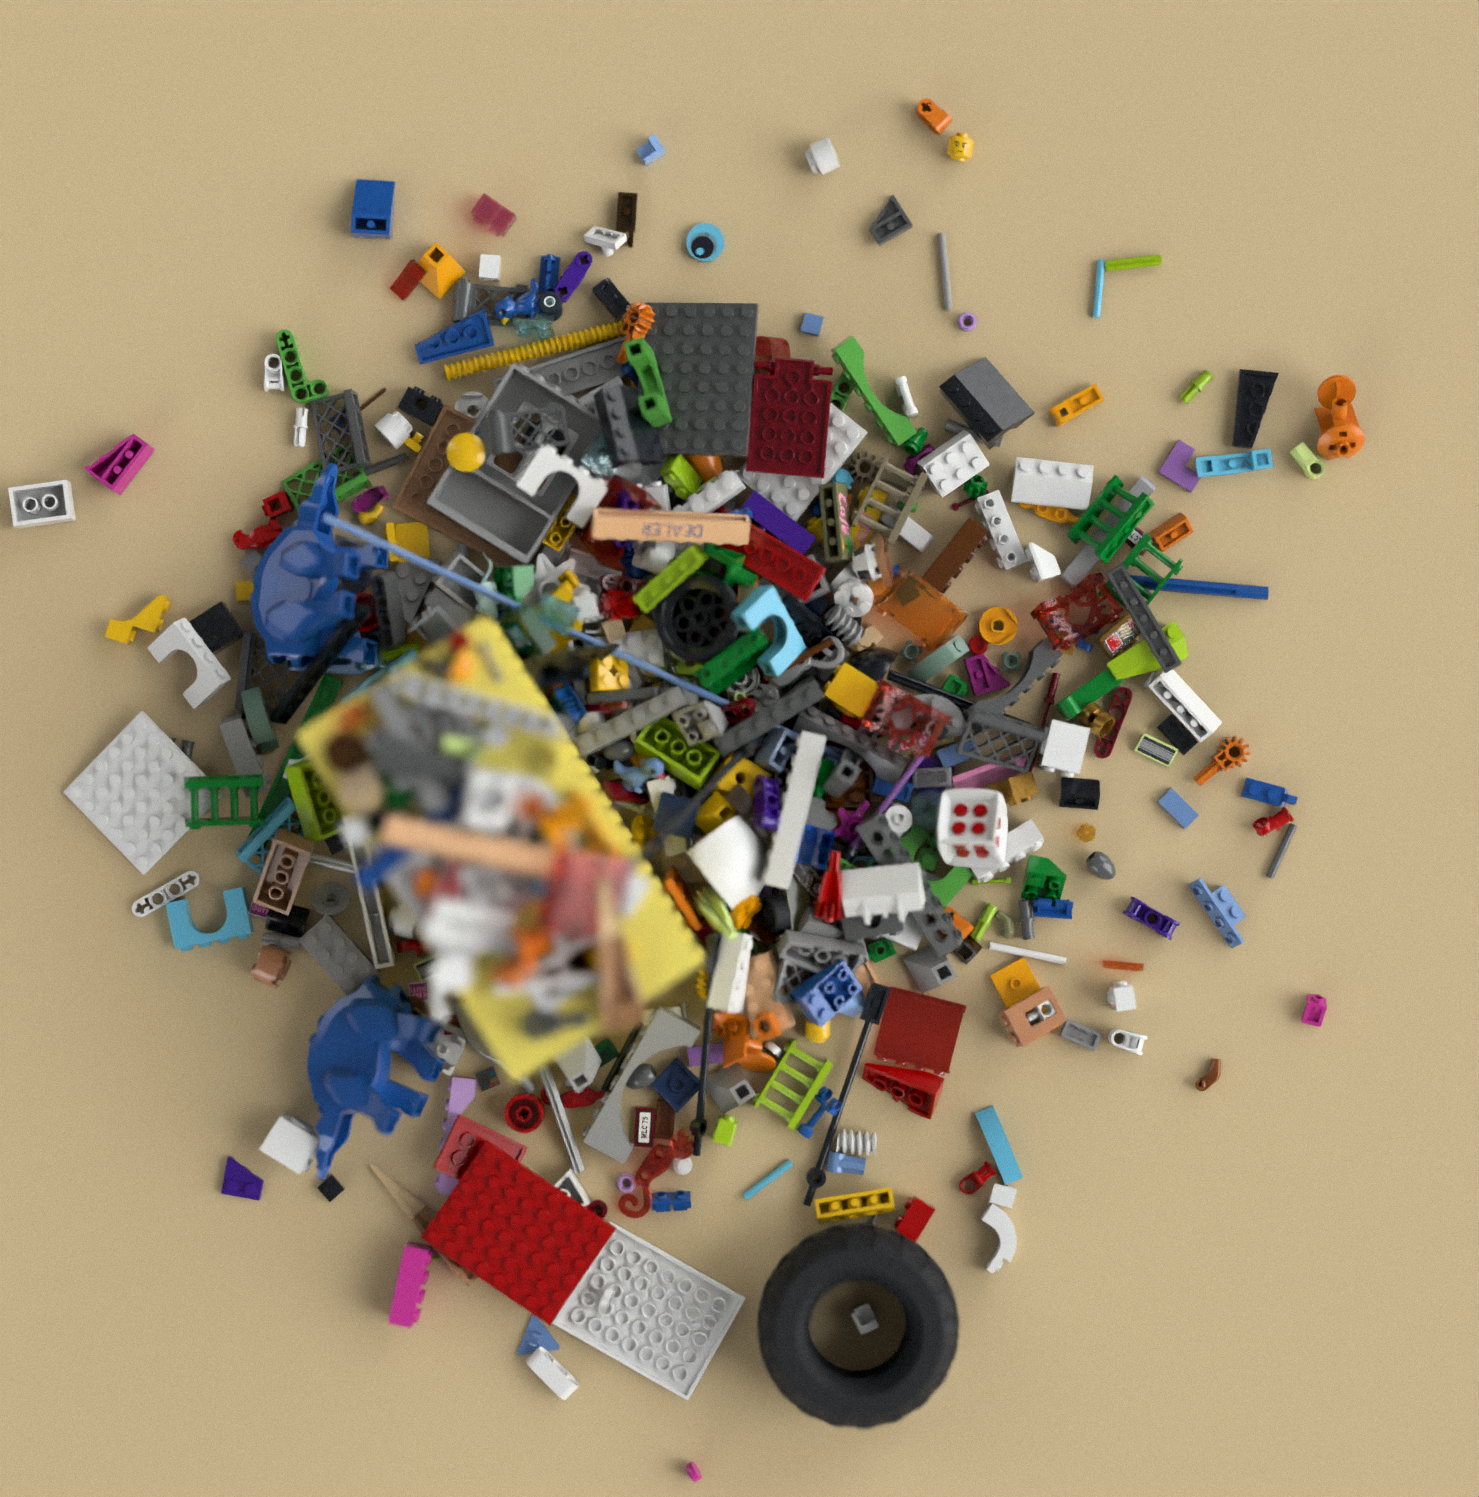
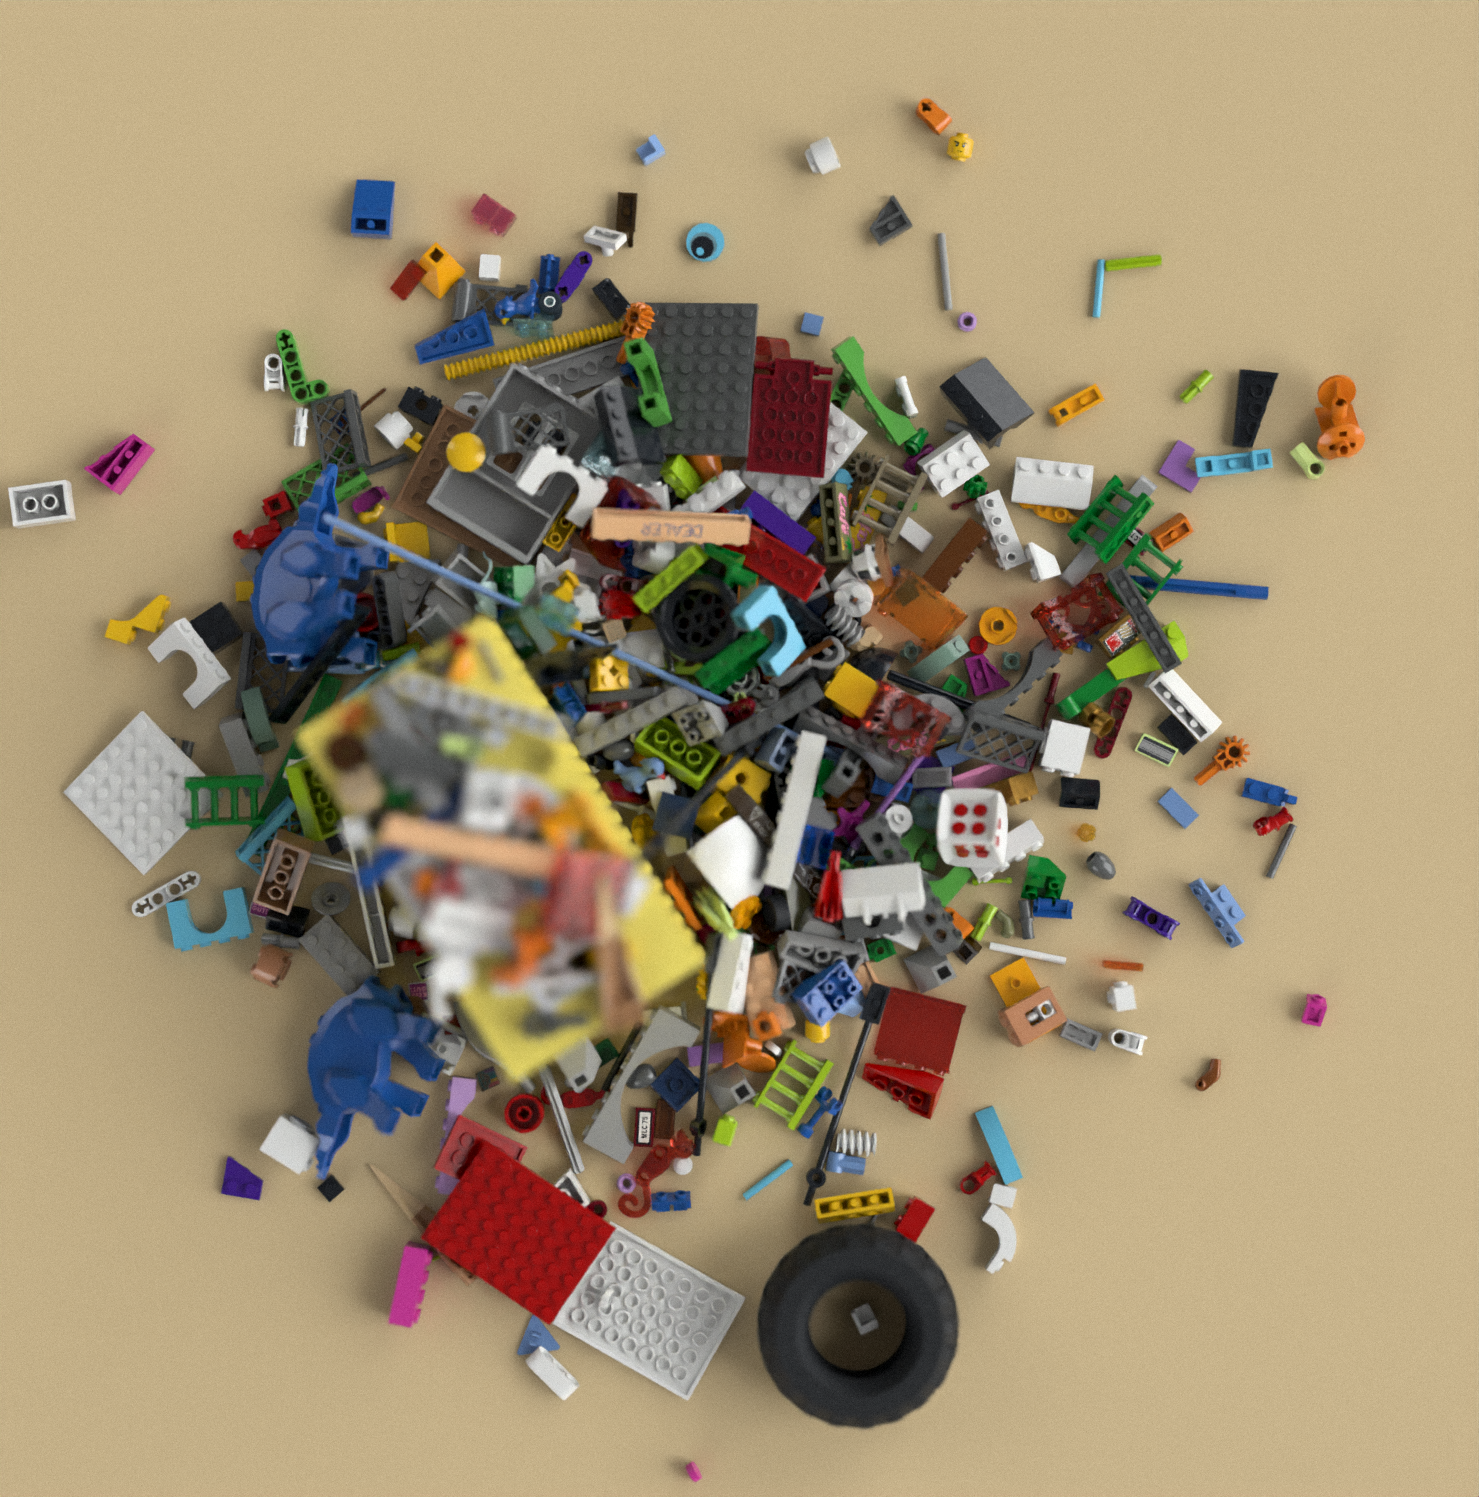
dark purple piece [753,774,780,832] -> none

